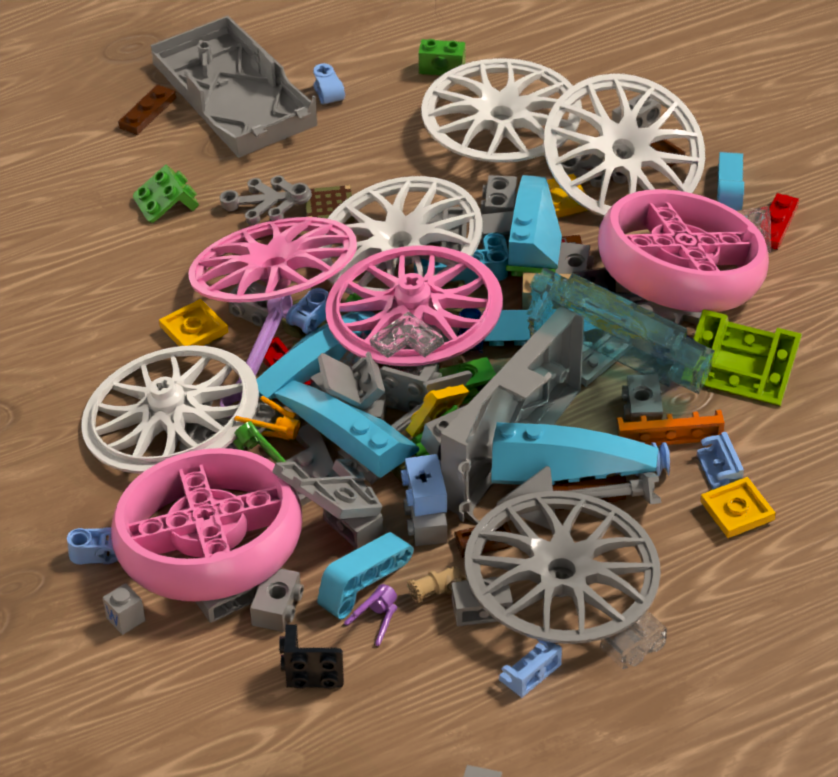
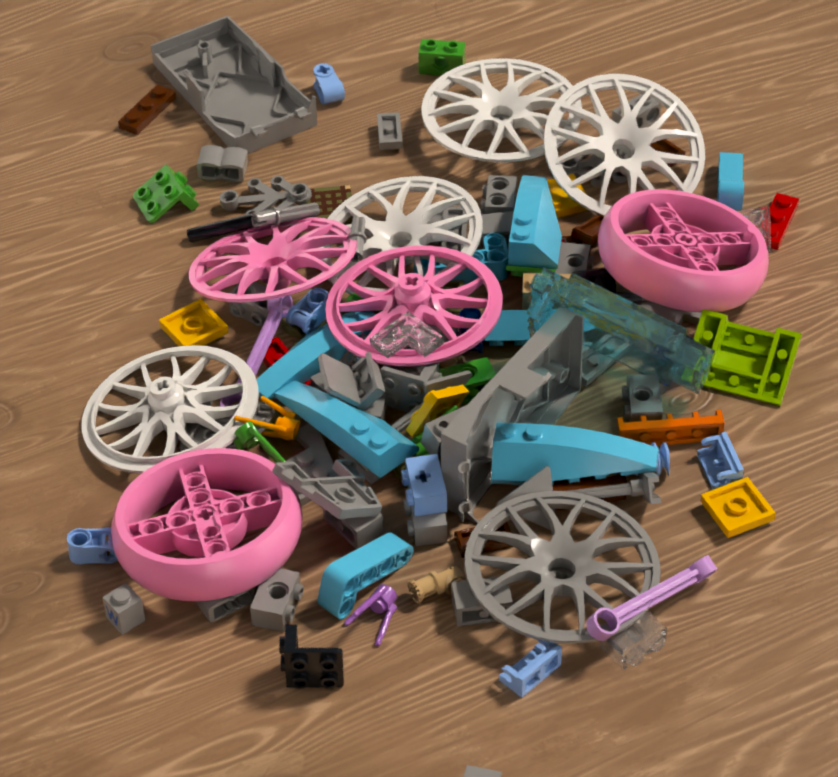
none -> black axle [187,208,278,242]
none -> light grey brick [197,145,248,182]
none -> light grey axle [251,203,320,228]
none -> light grey axle [347,216,367,262]
none -> light grey plate [377,112,403,150]
none -> reddish brown tile [571,214,604,246]
none -> lavender piece [586,555,718,641]

